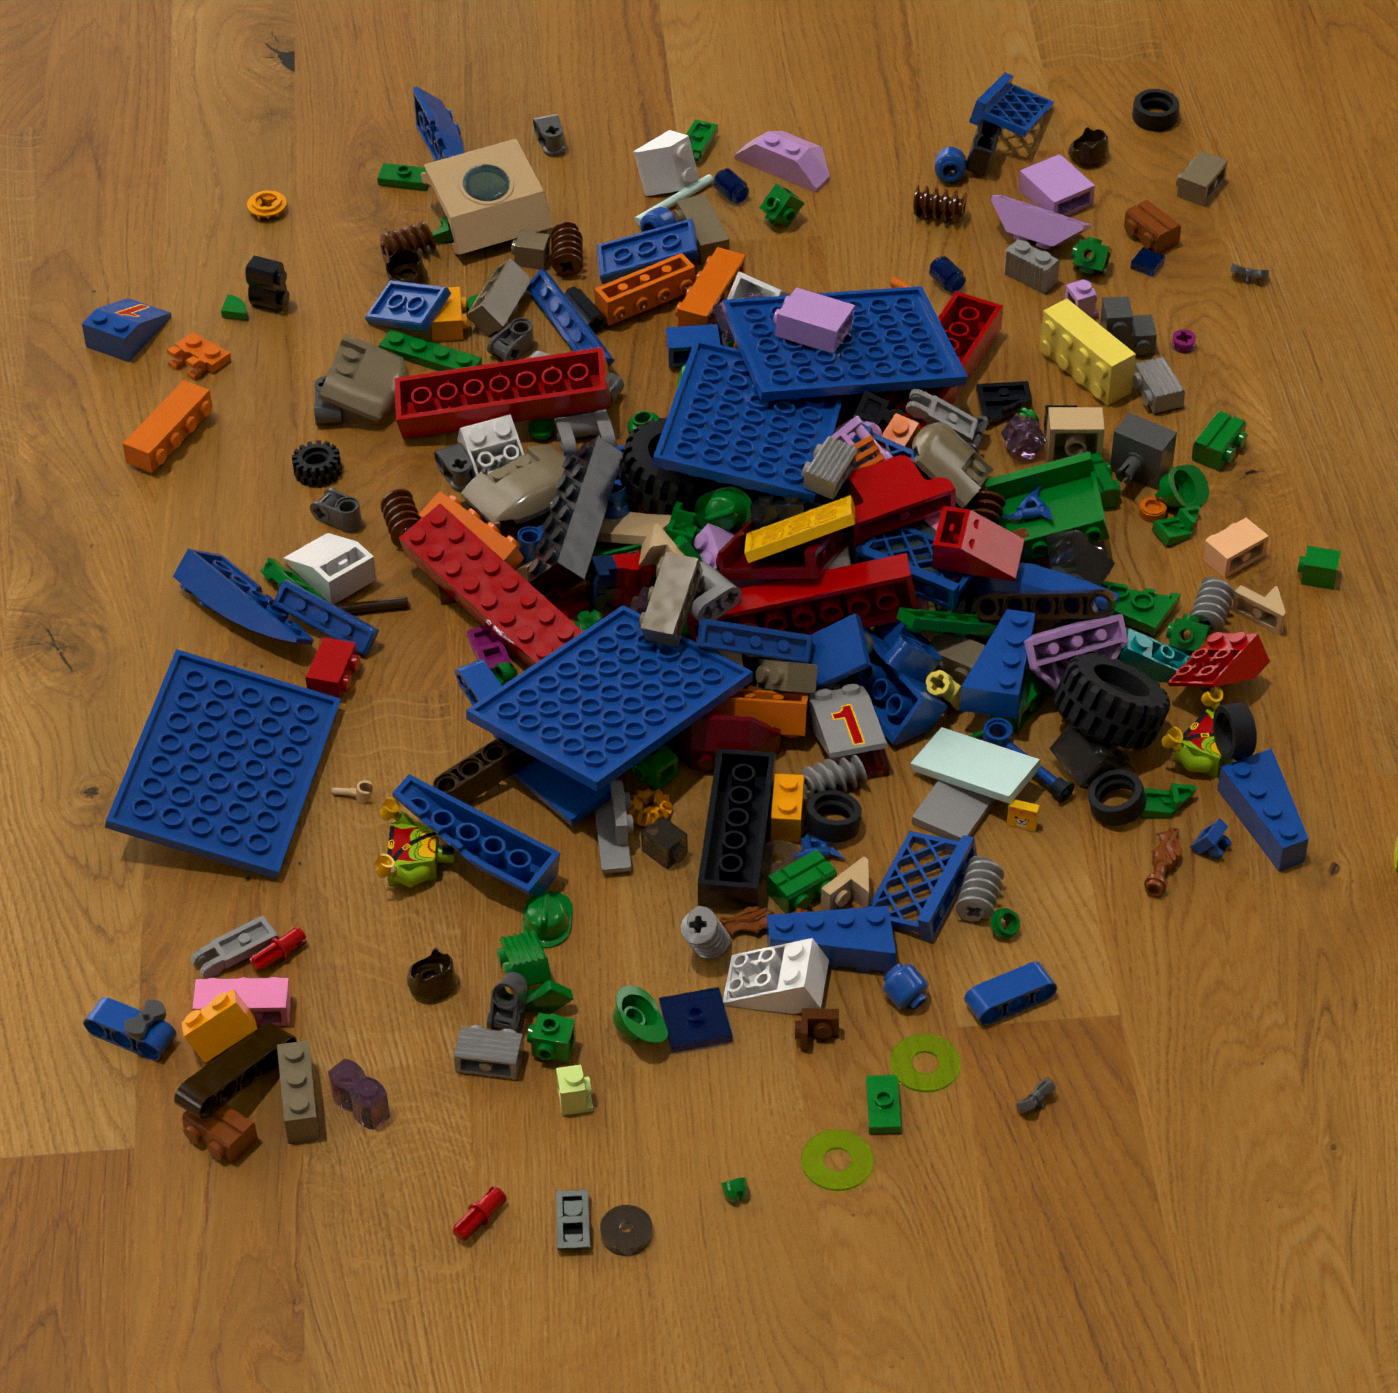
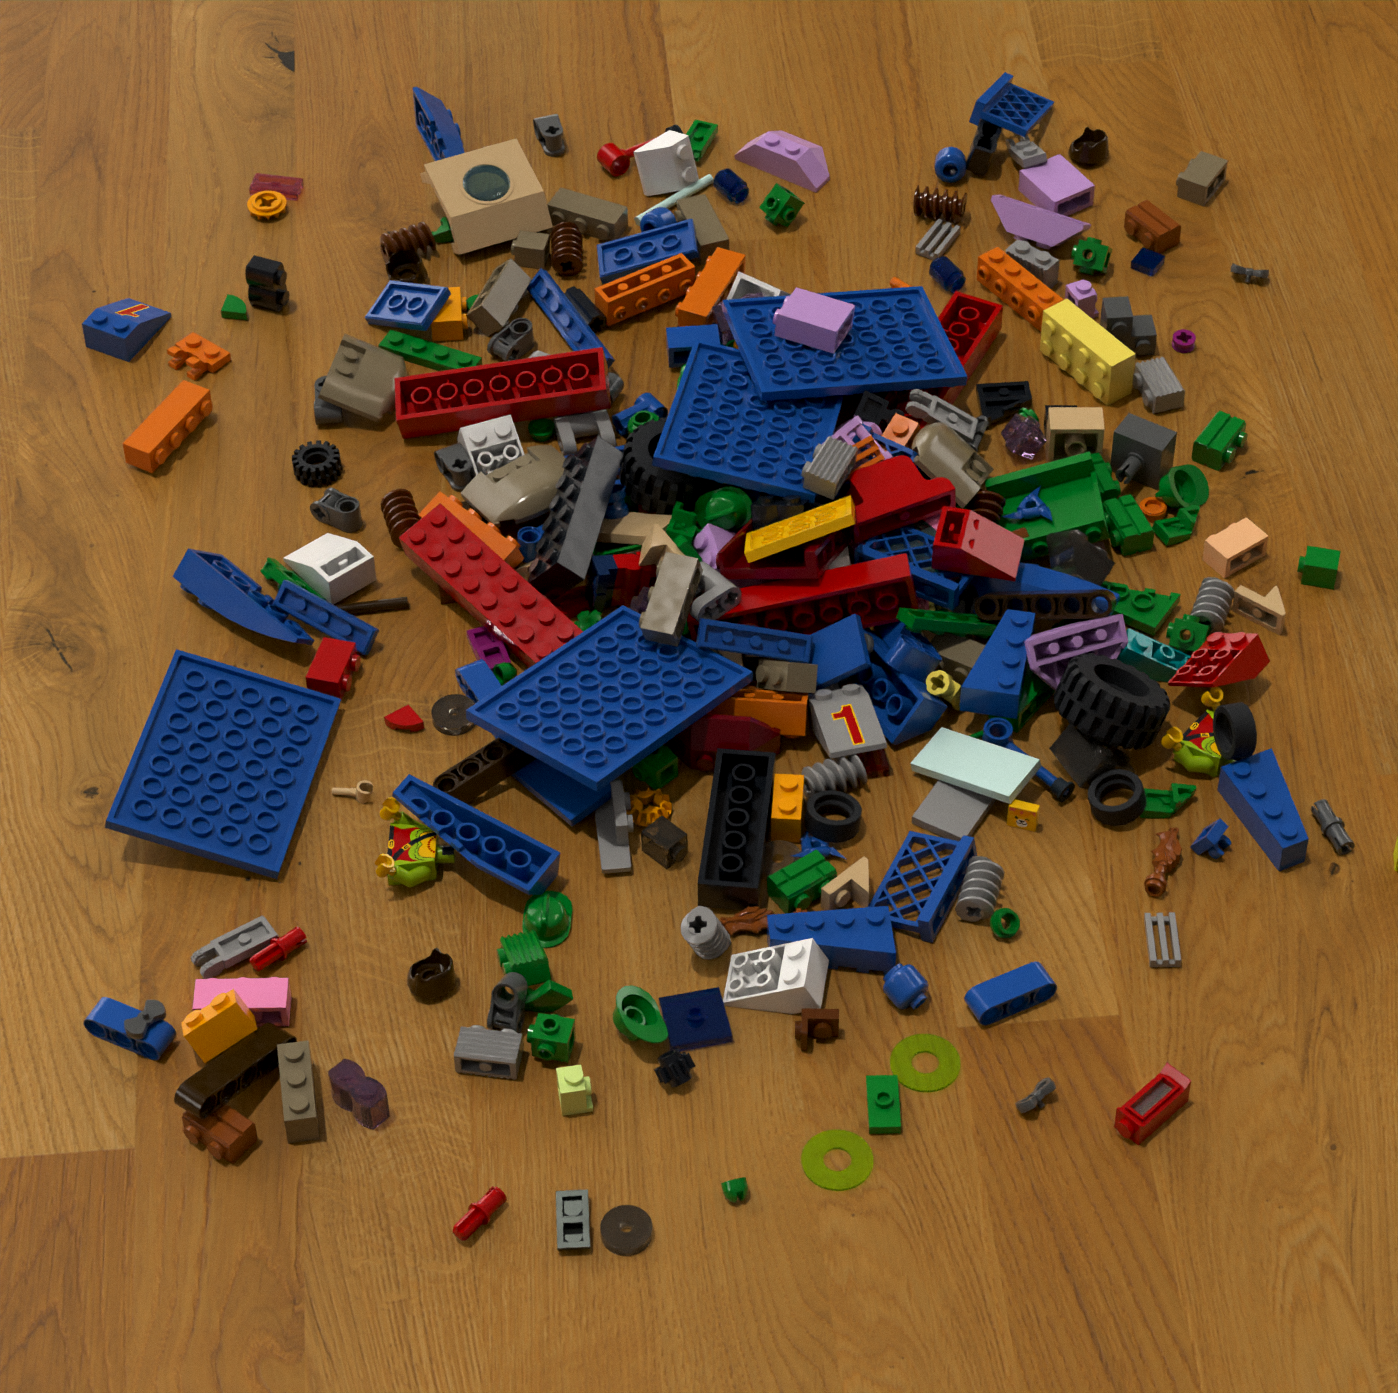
green plate [377,163,427,190] -> none
black tyre [1132,89,1180,131] -> none
none -> clear pink tile [249,173,304,200]
none -> red tile [384,705,424,732]
none -> clear smoke piece [431,694,476,736]
none -> dark tan brick [547,187,628,242]
none -> red piece [597,125,683,176]
none -> blue piece [612,392,668,436]
none -> black gear [654,1048,696,1088]
none -> light grey tile [915,219,961,261]
none -> orange brick [977,247,1064,332]
none -> light grey hinge [1006,135,1047,168]
none -> green brick [1103,494,1154,556]
none -> red window [1114,1062,1191,1145]
none -> light grey tile [1144,912,1181,967]
none -> dark grey pin [1311,799,1355,855]

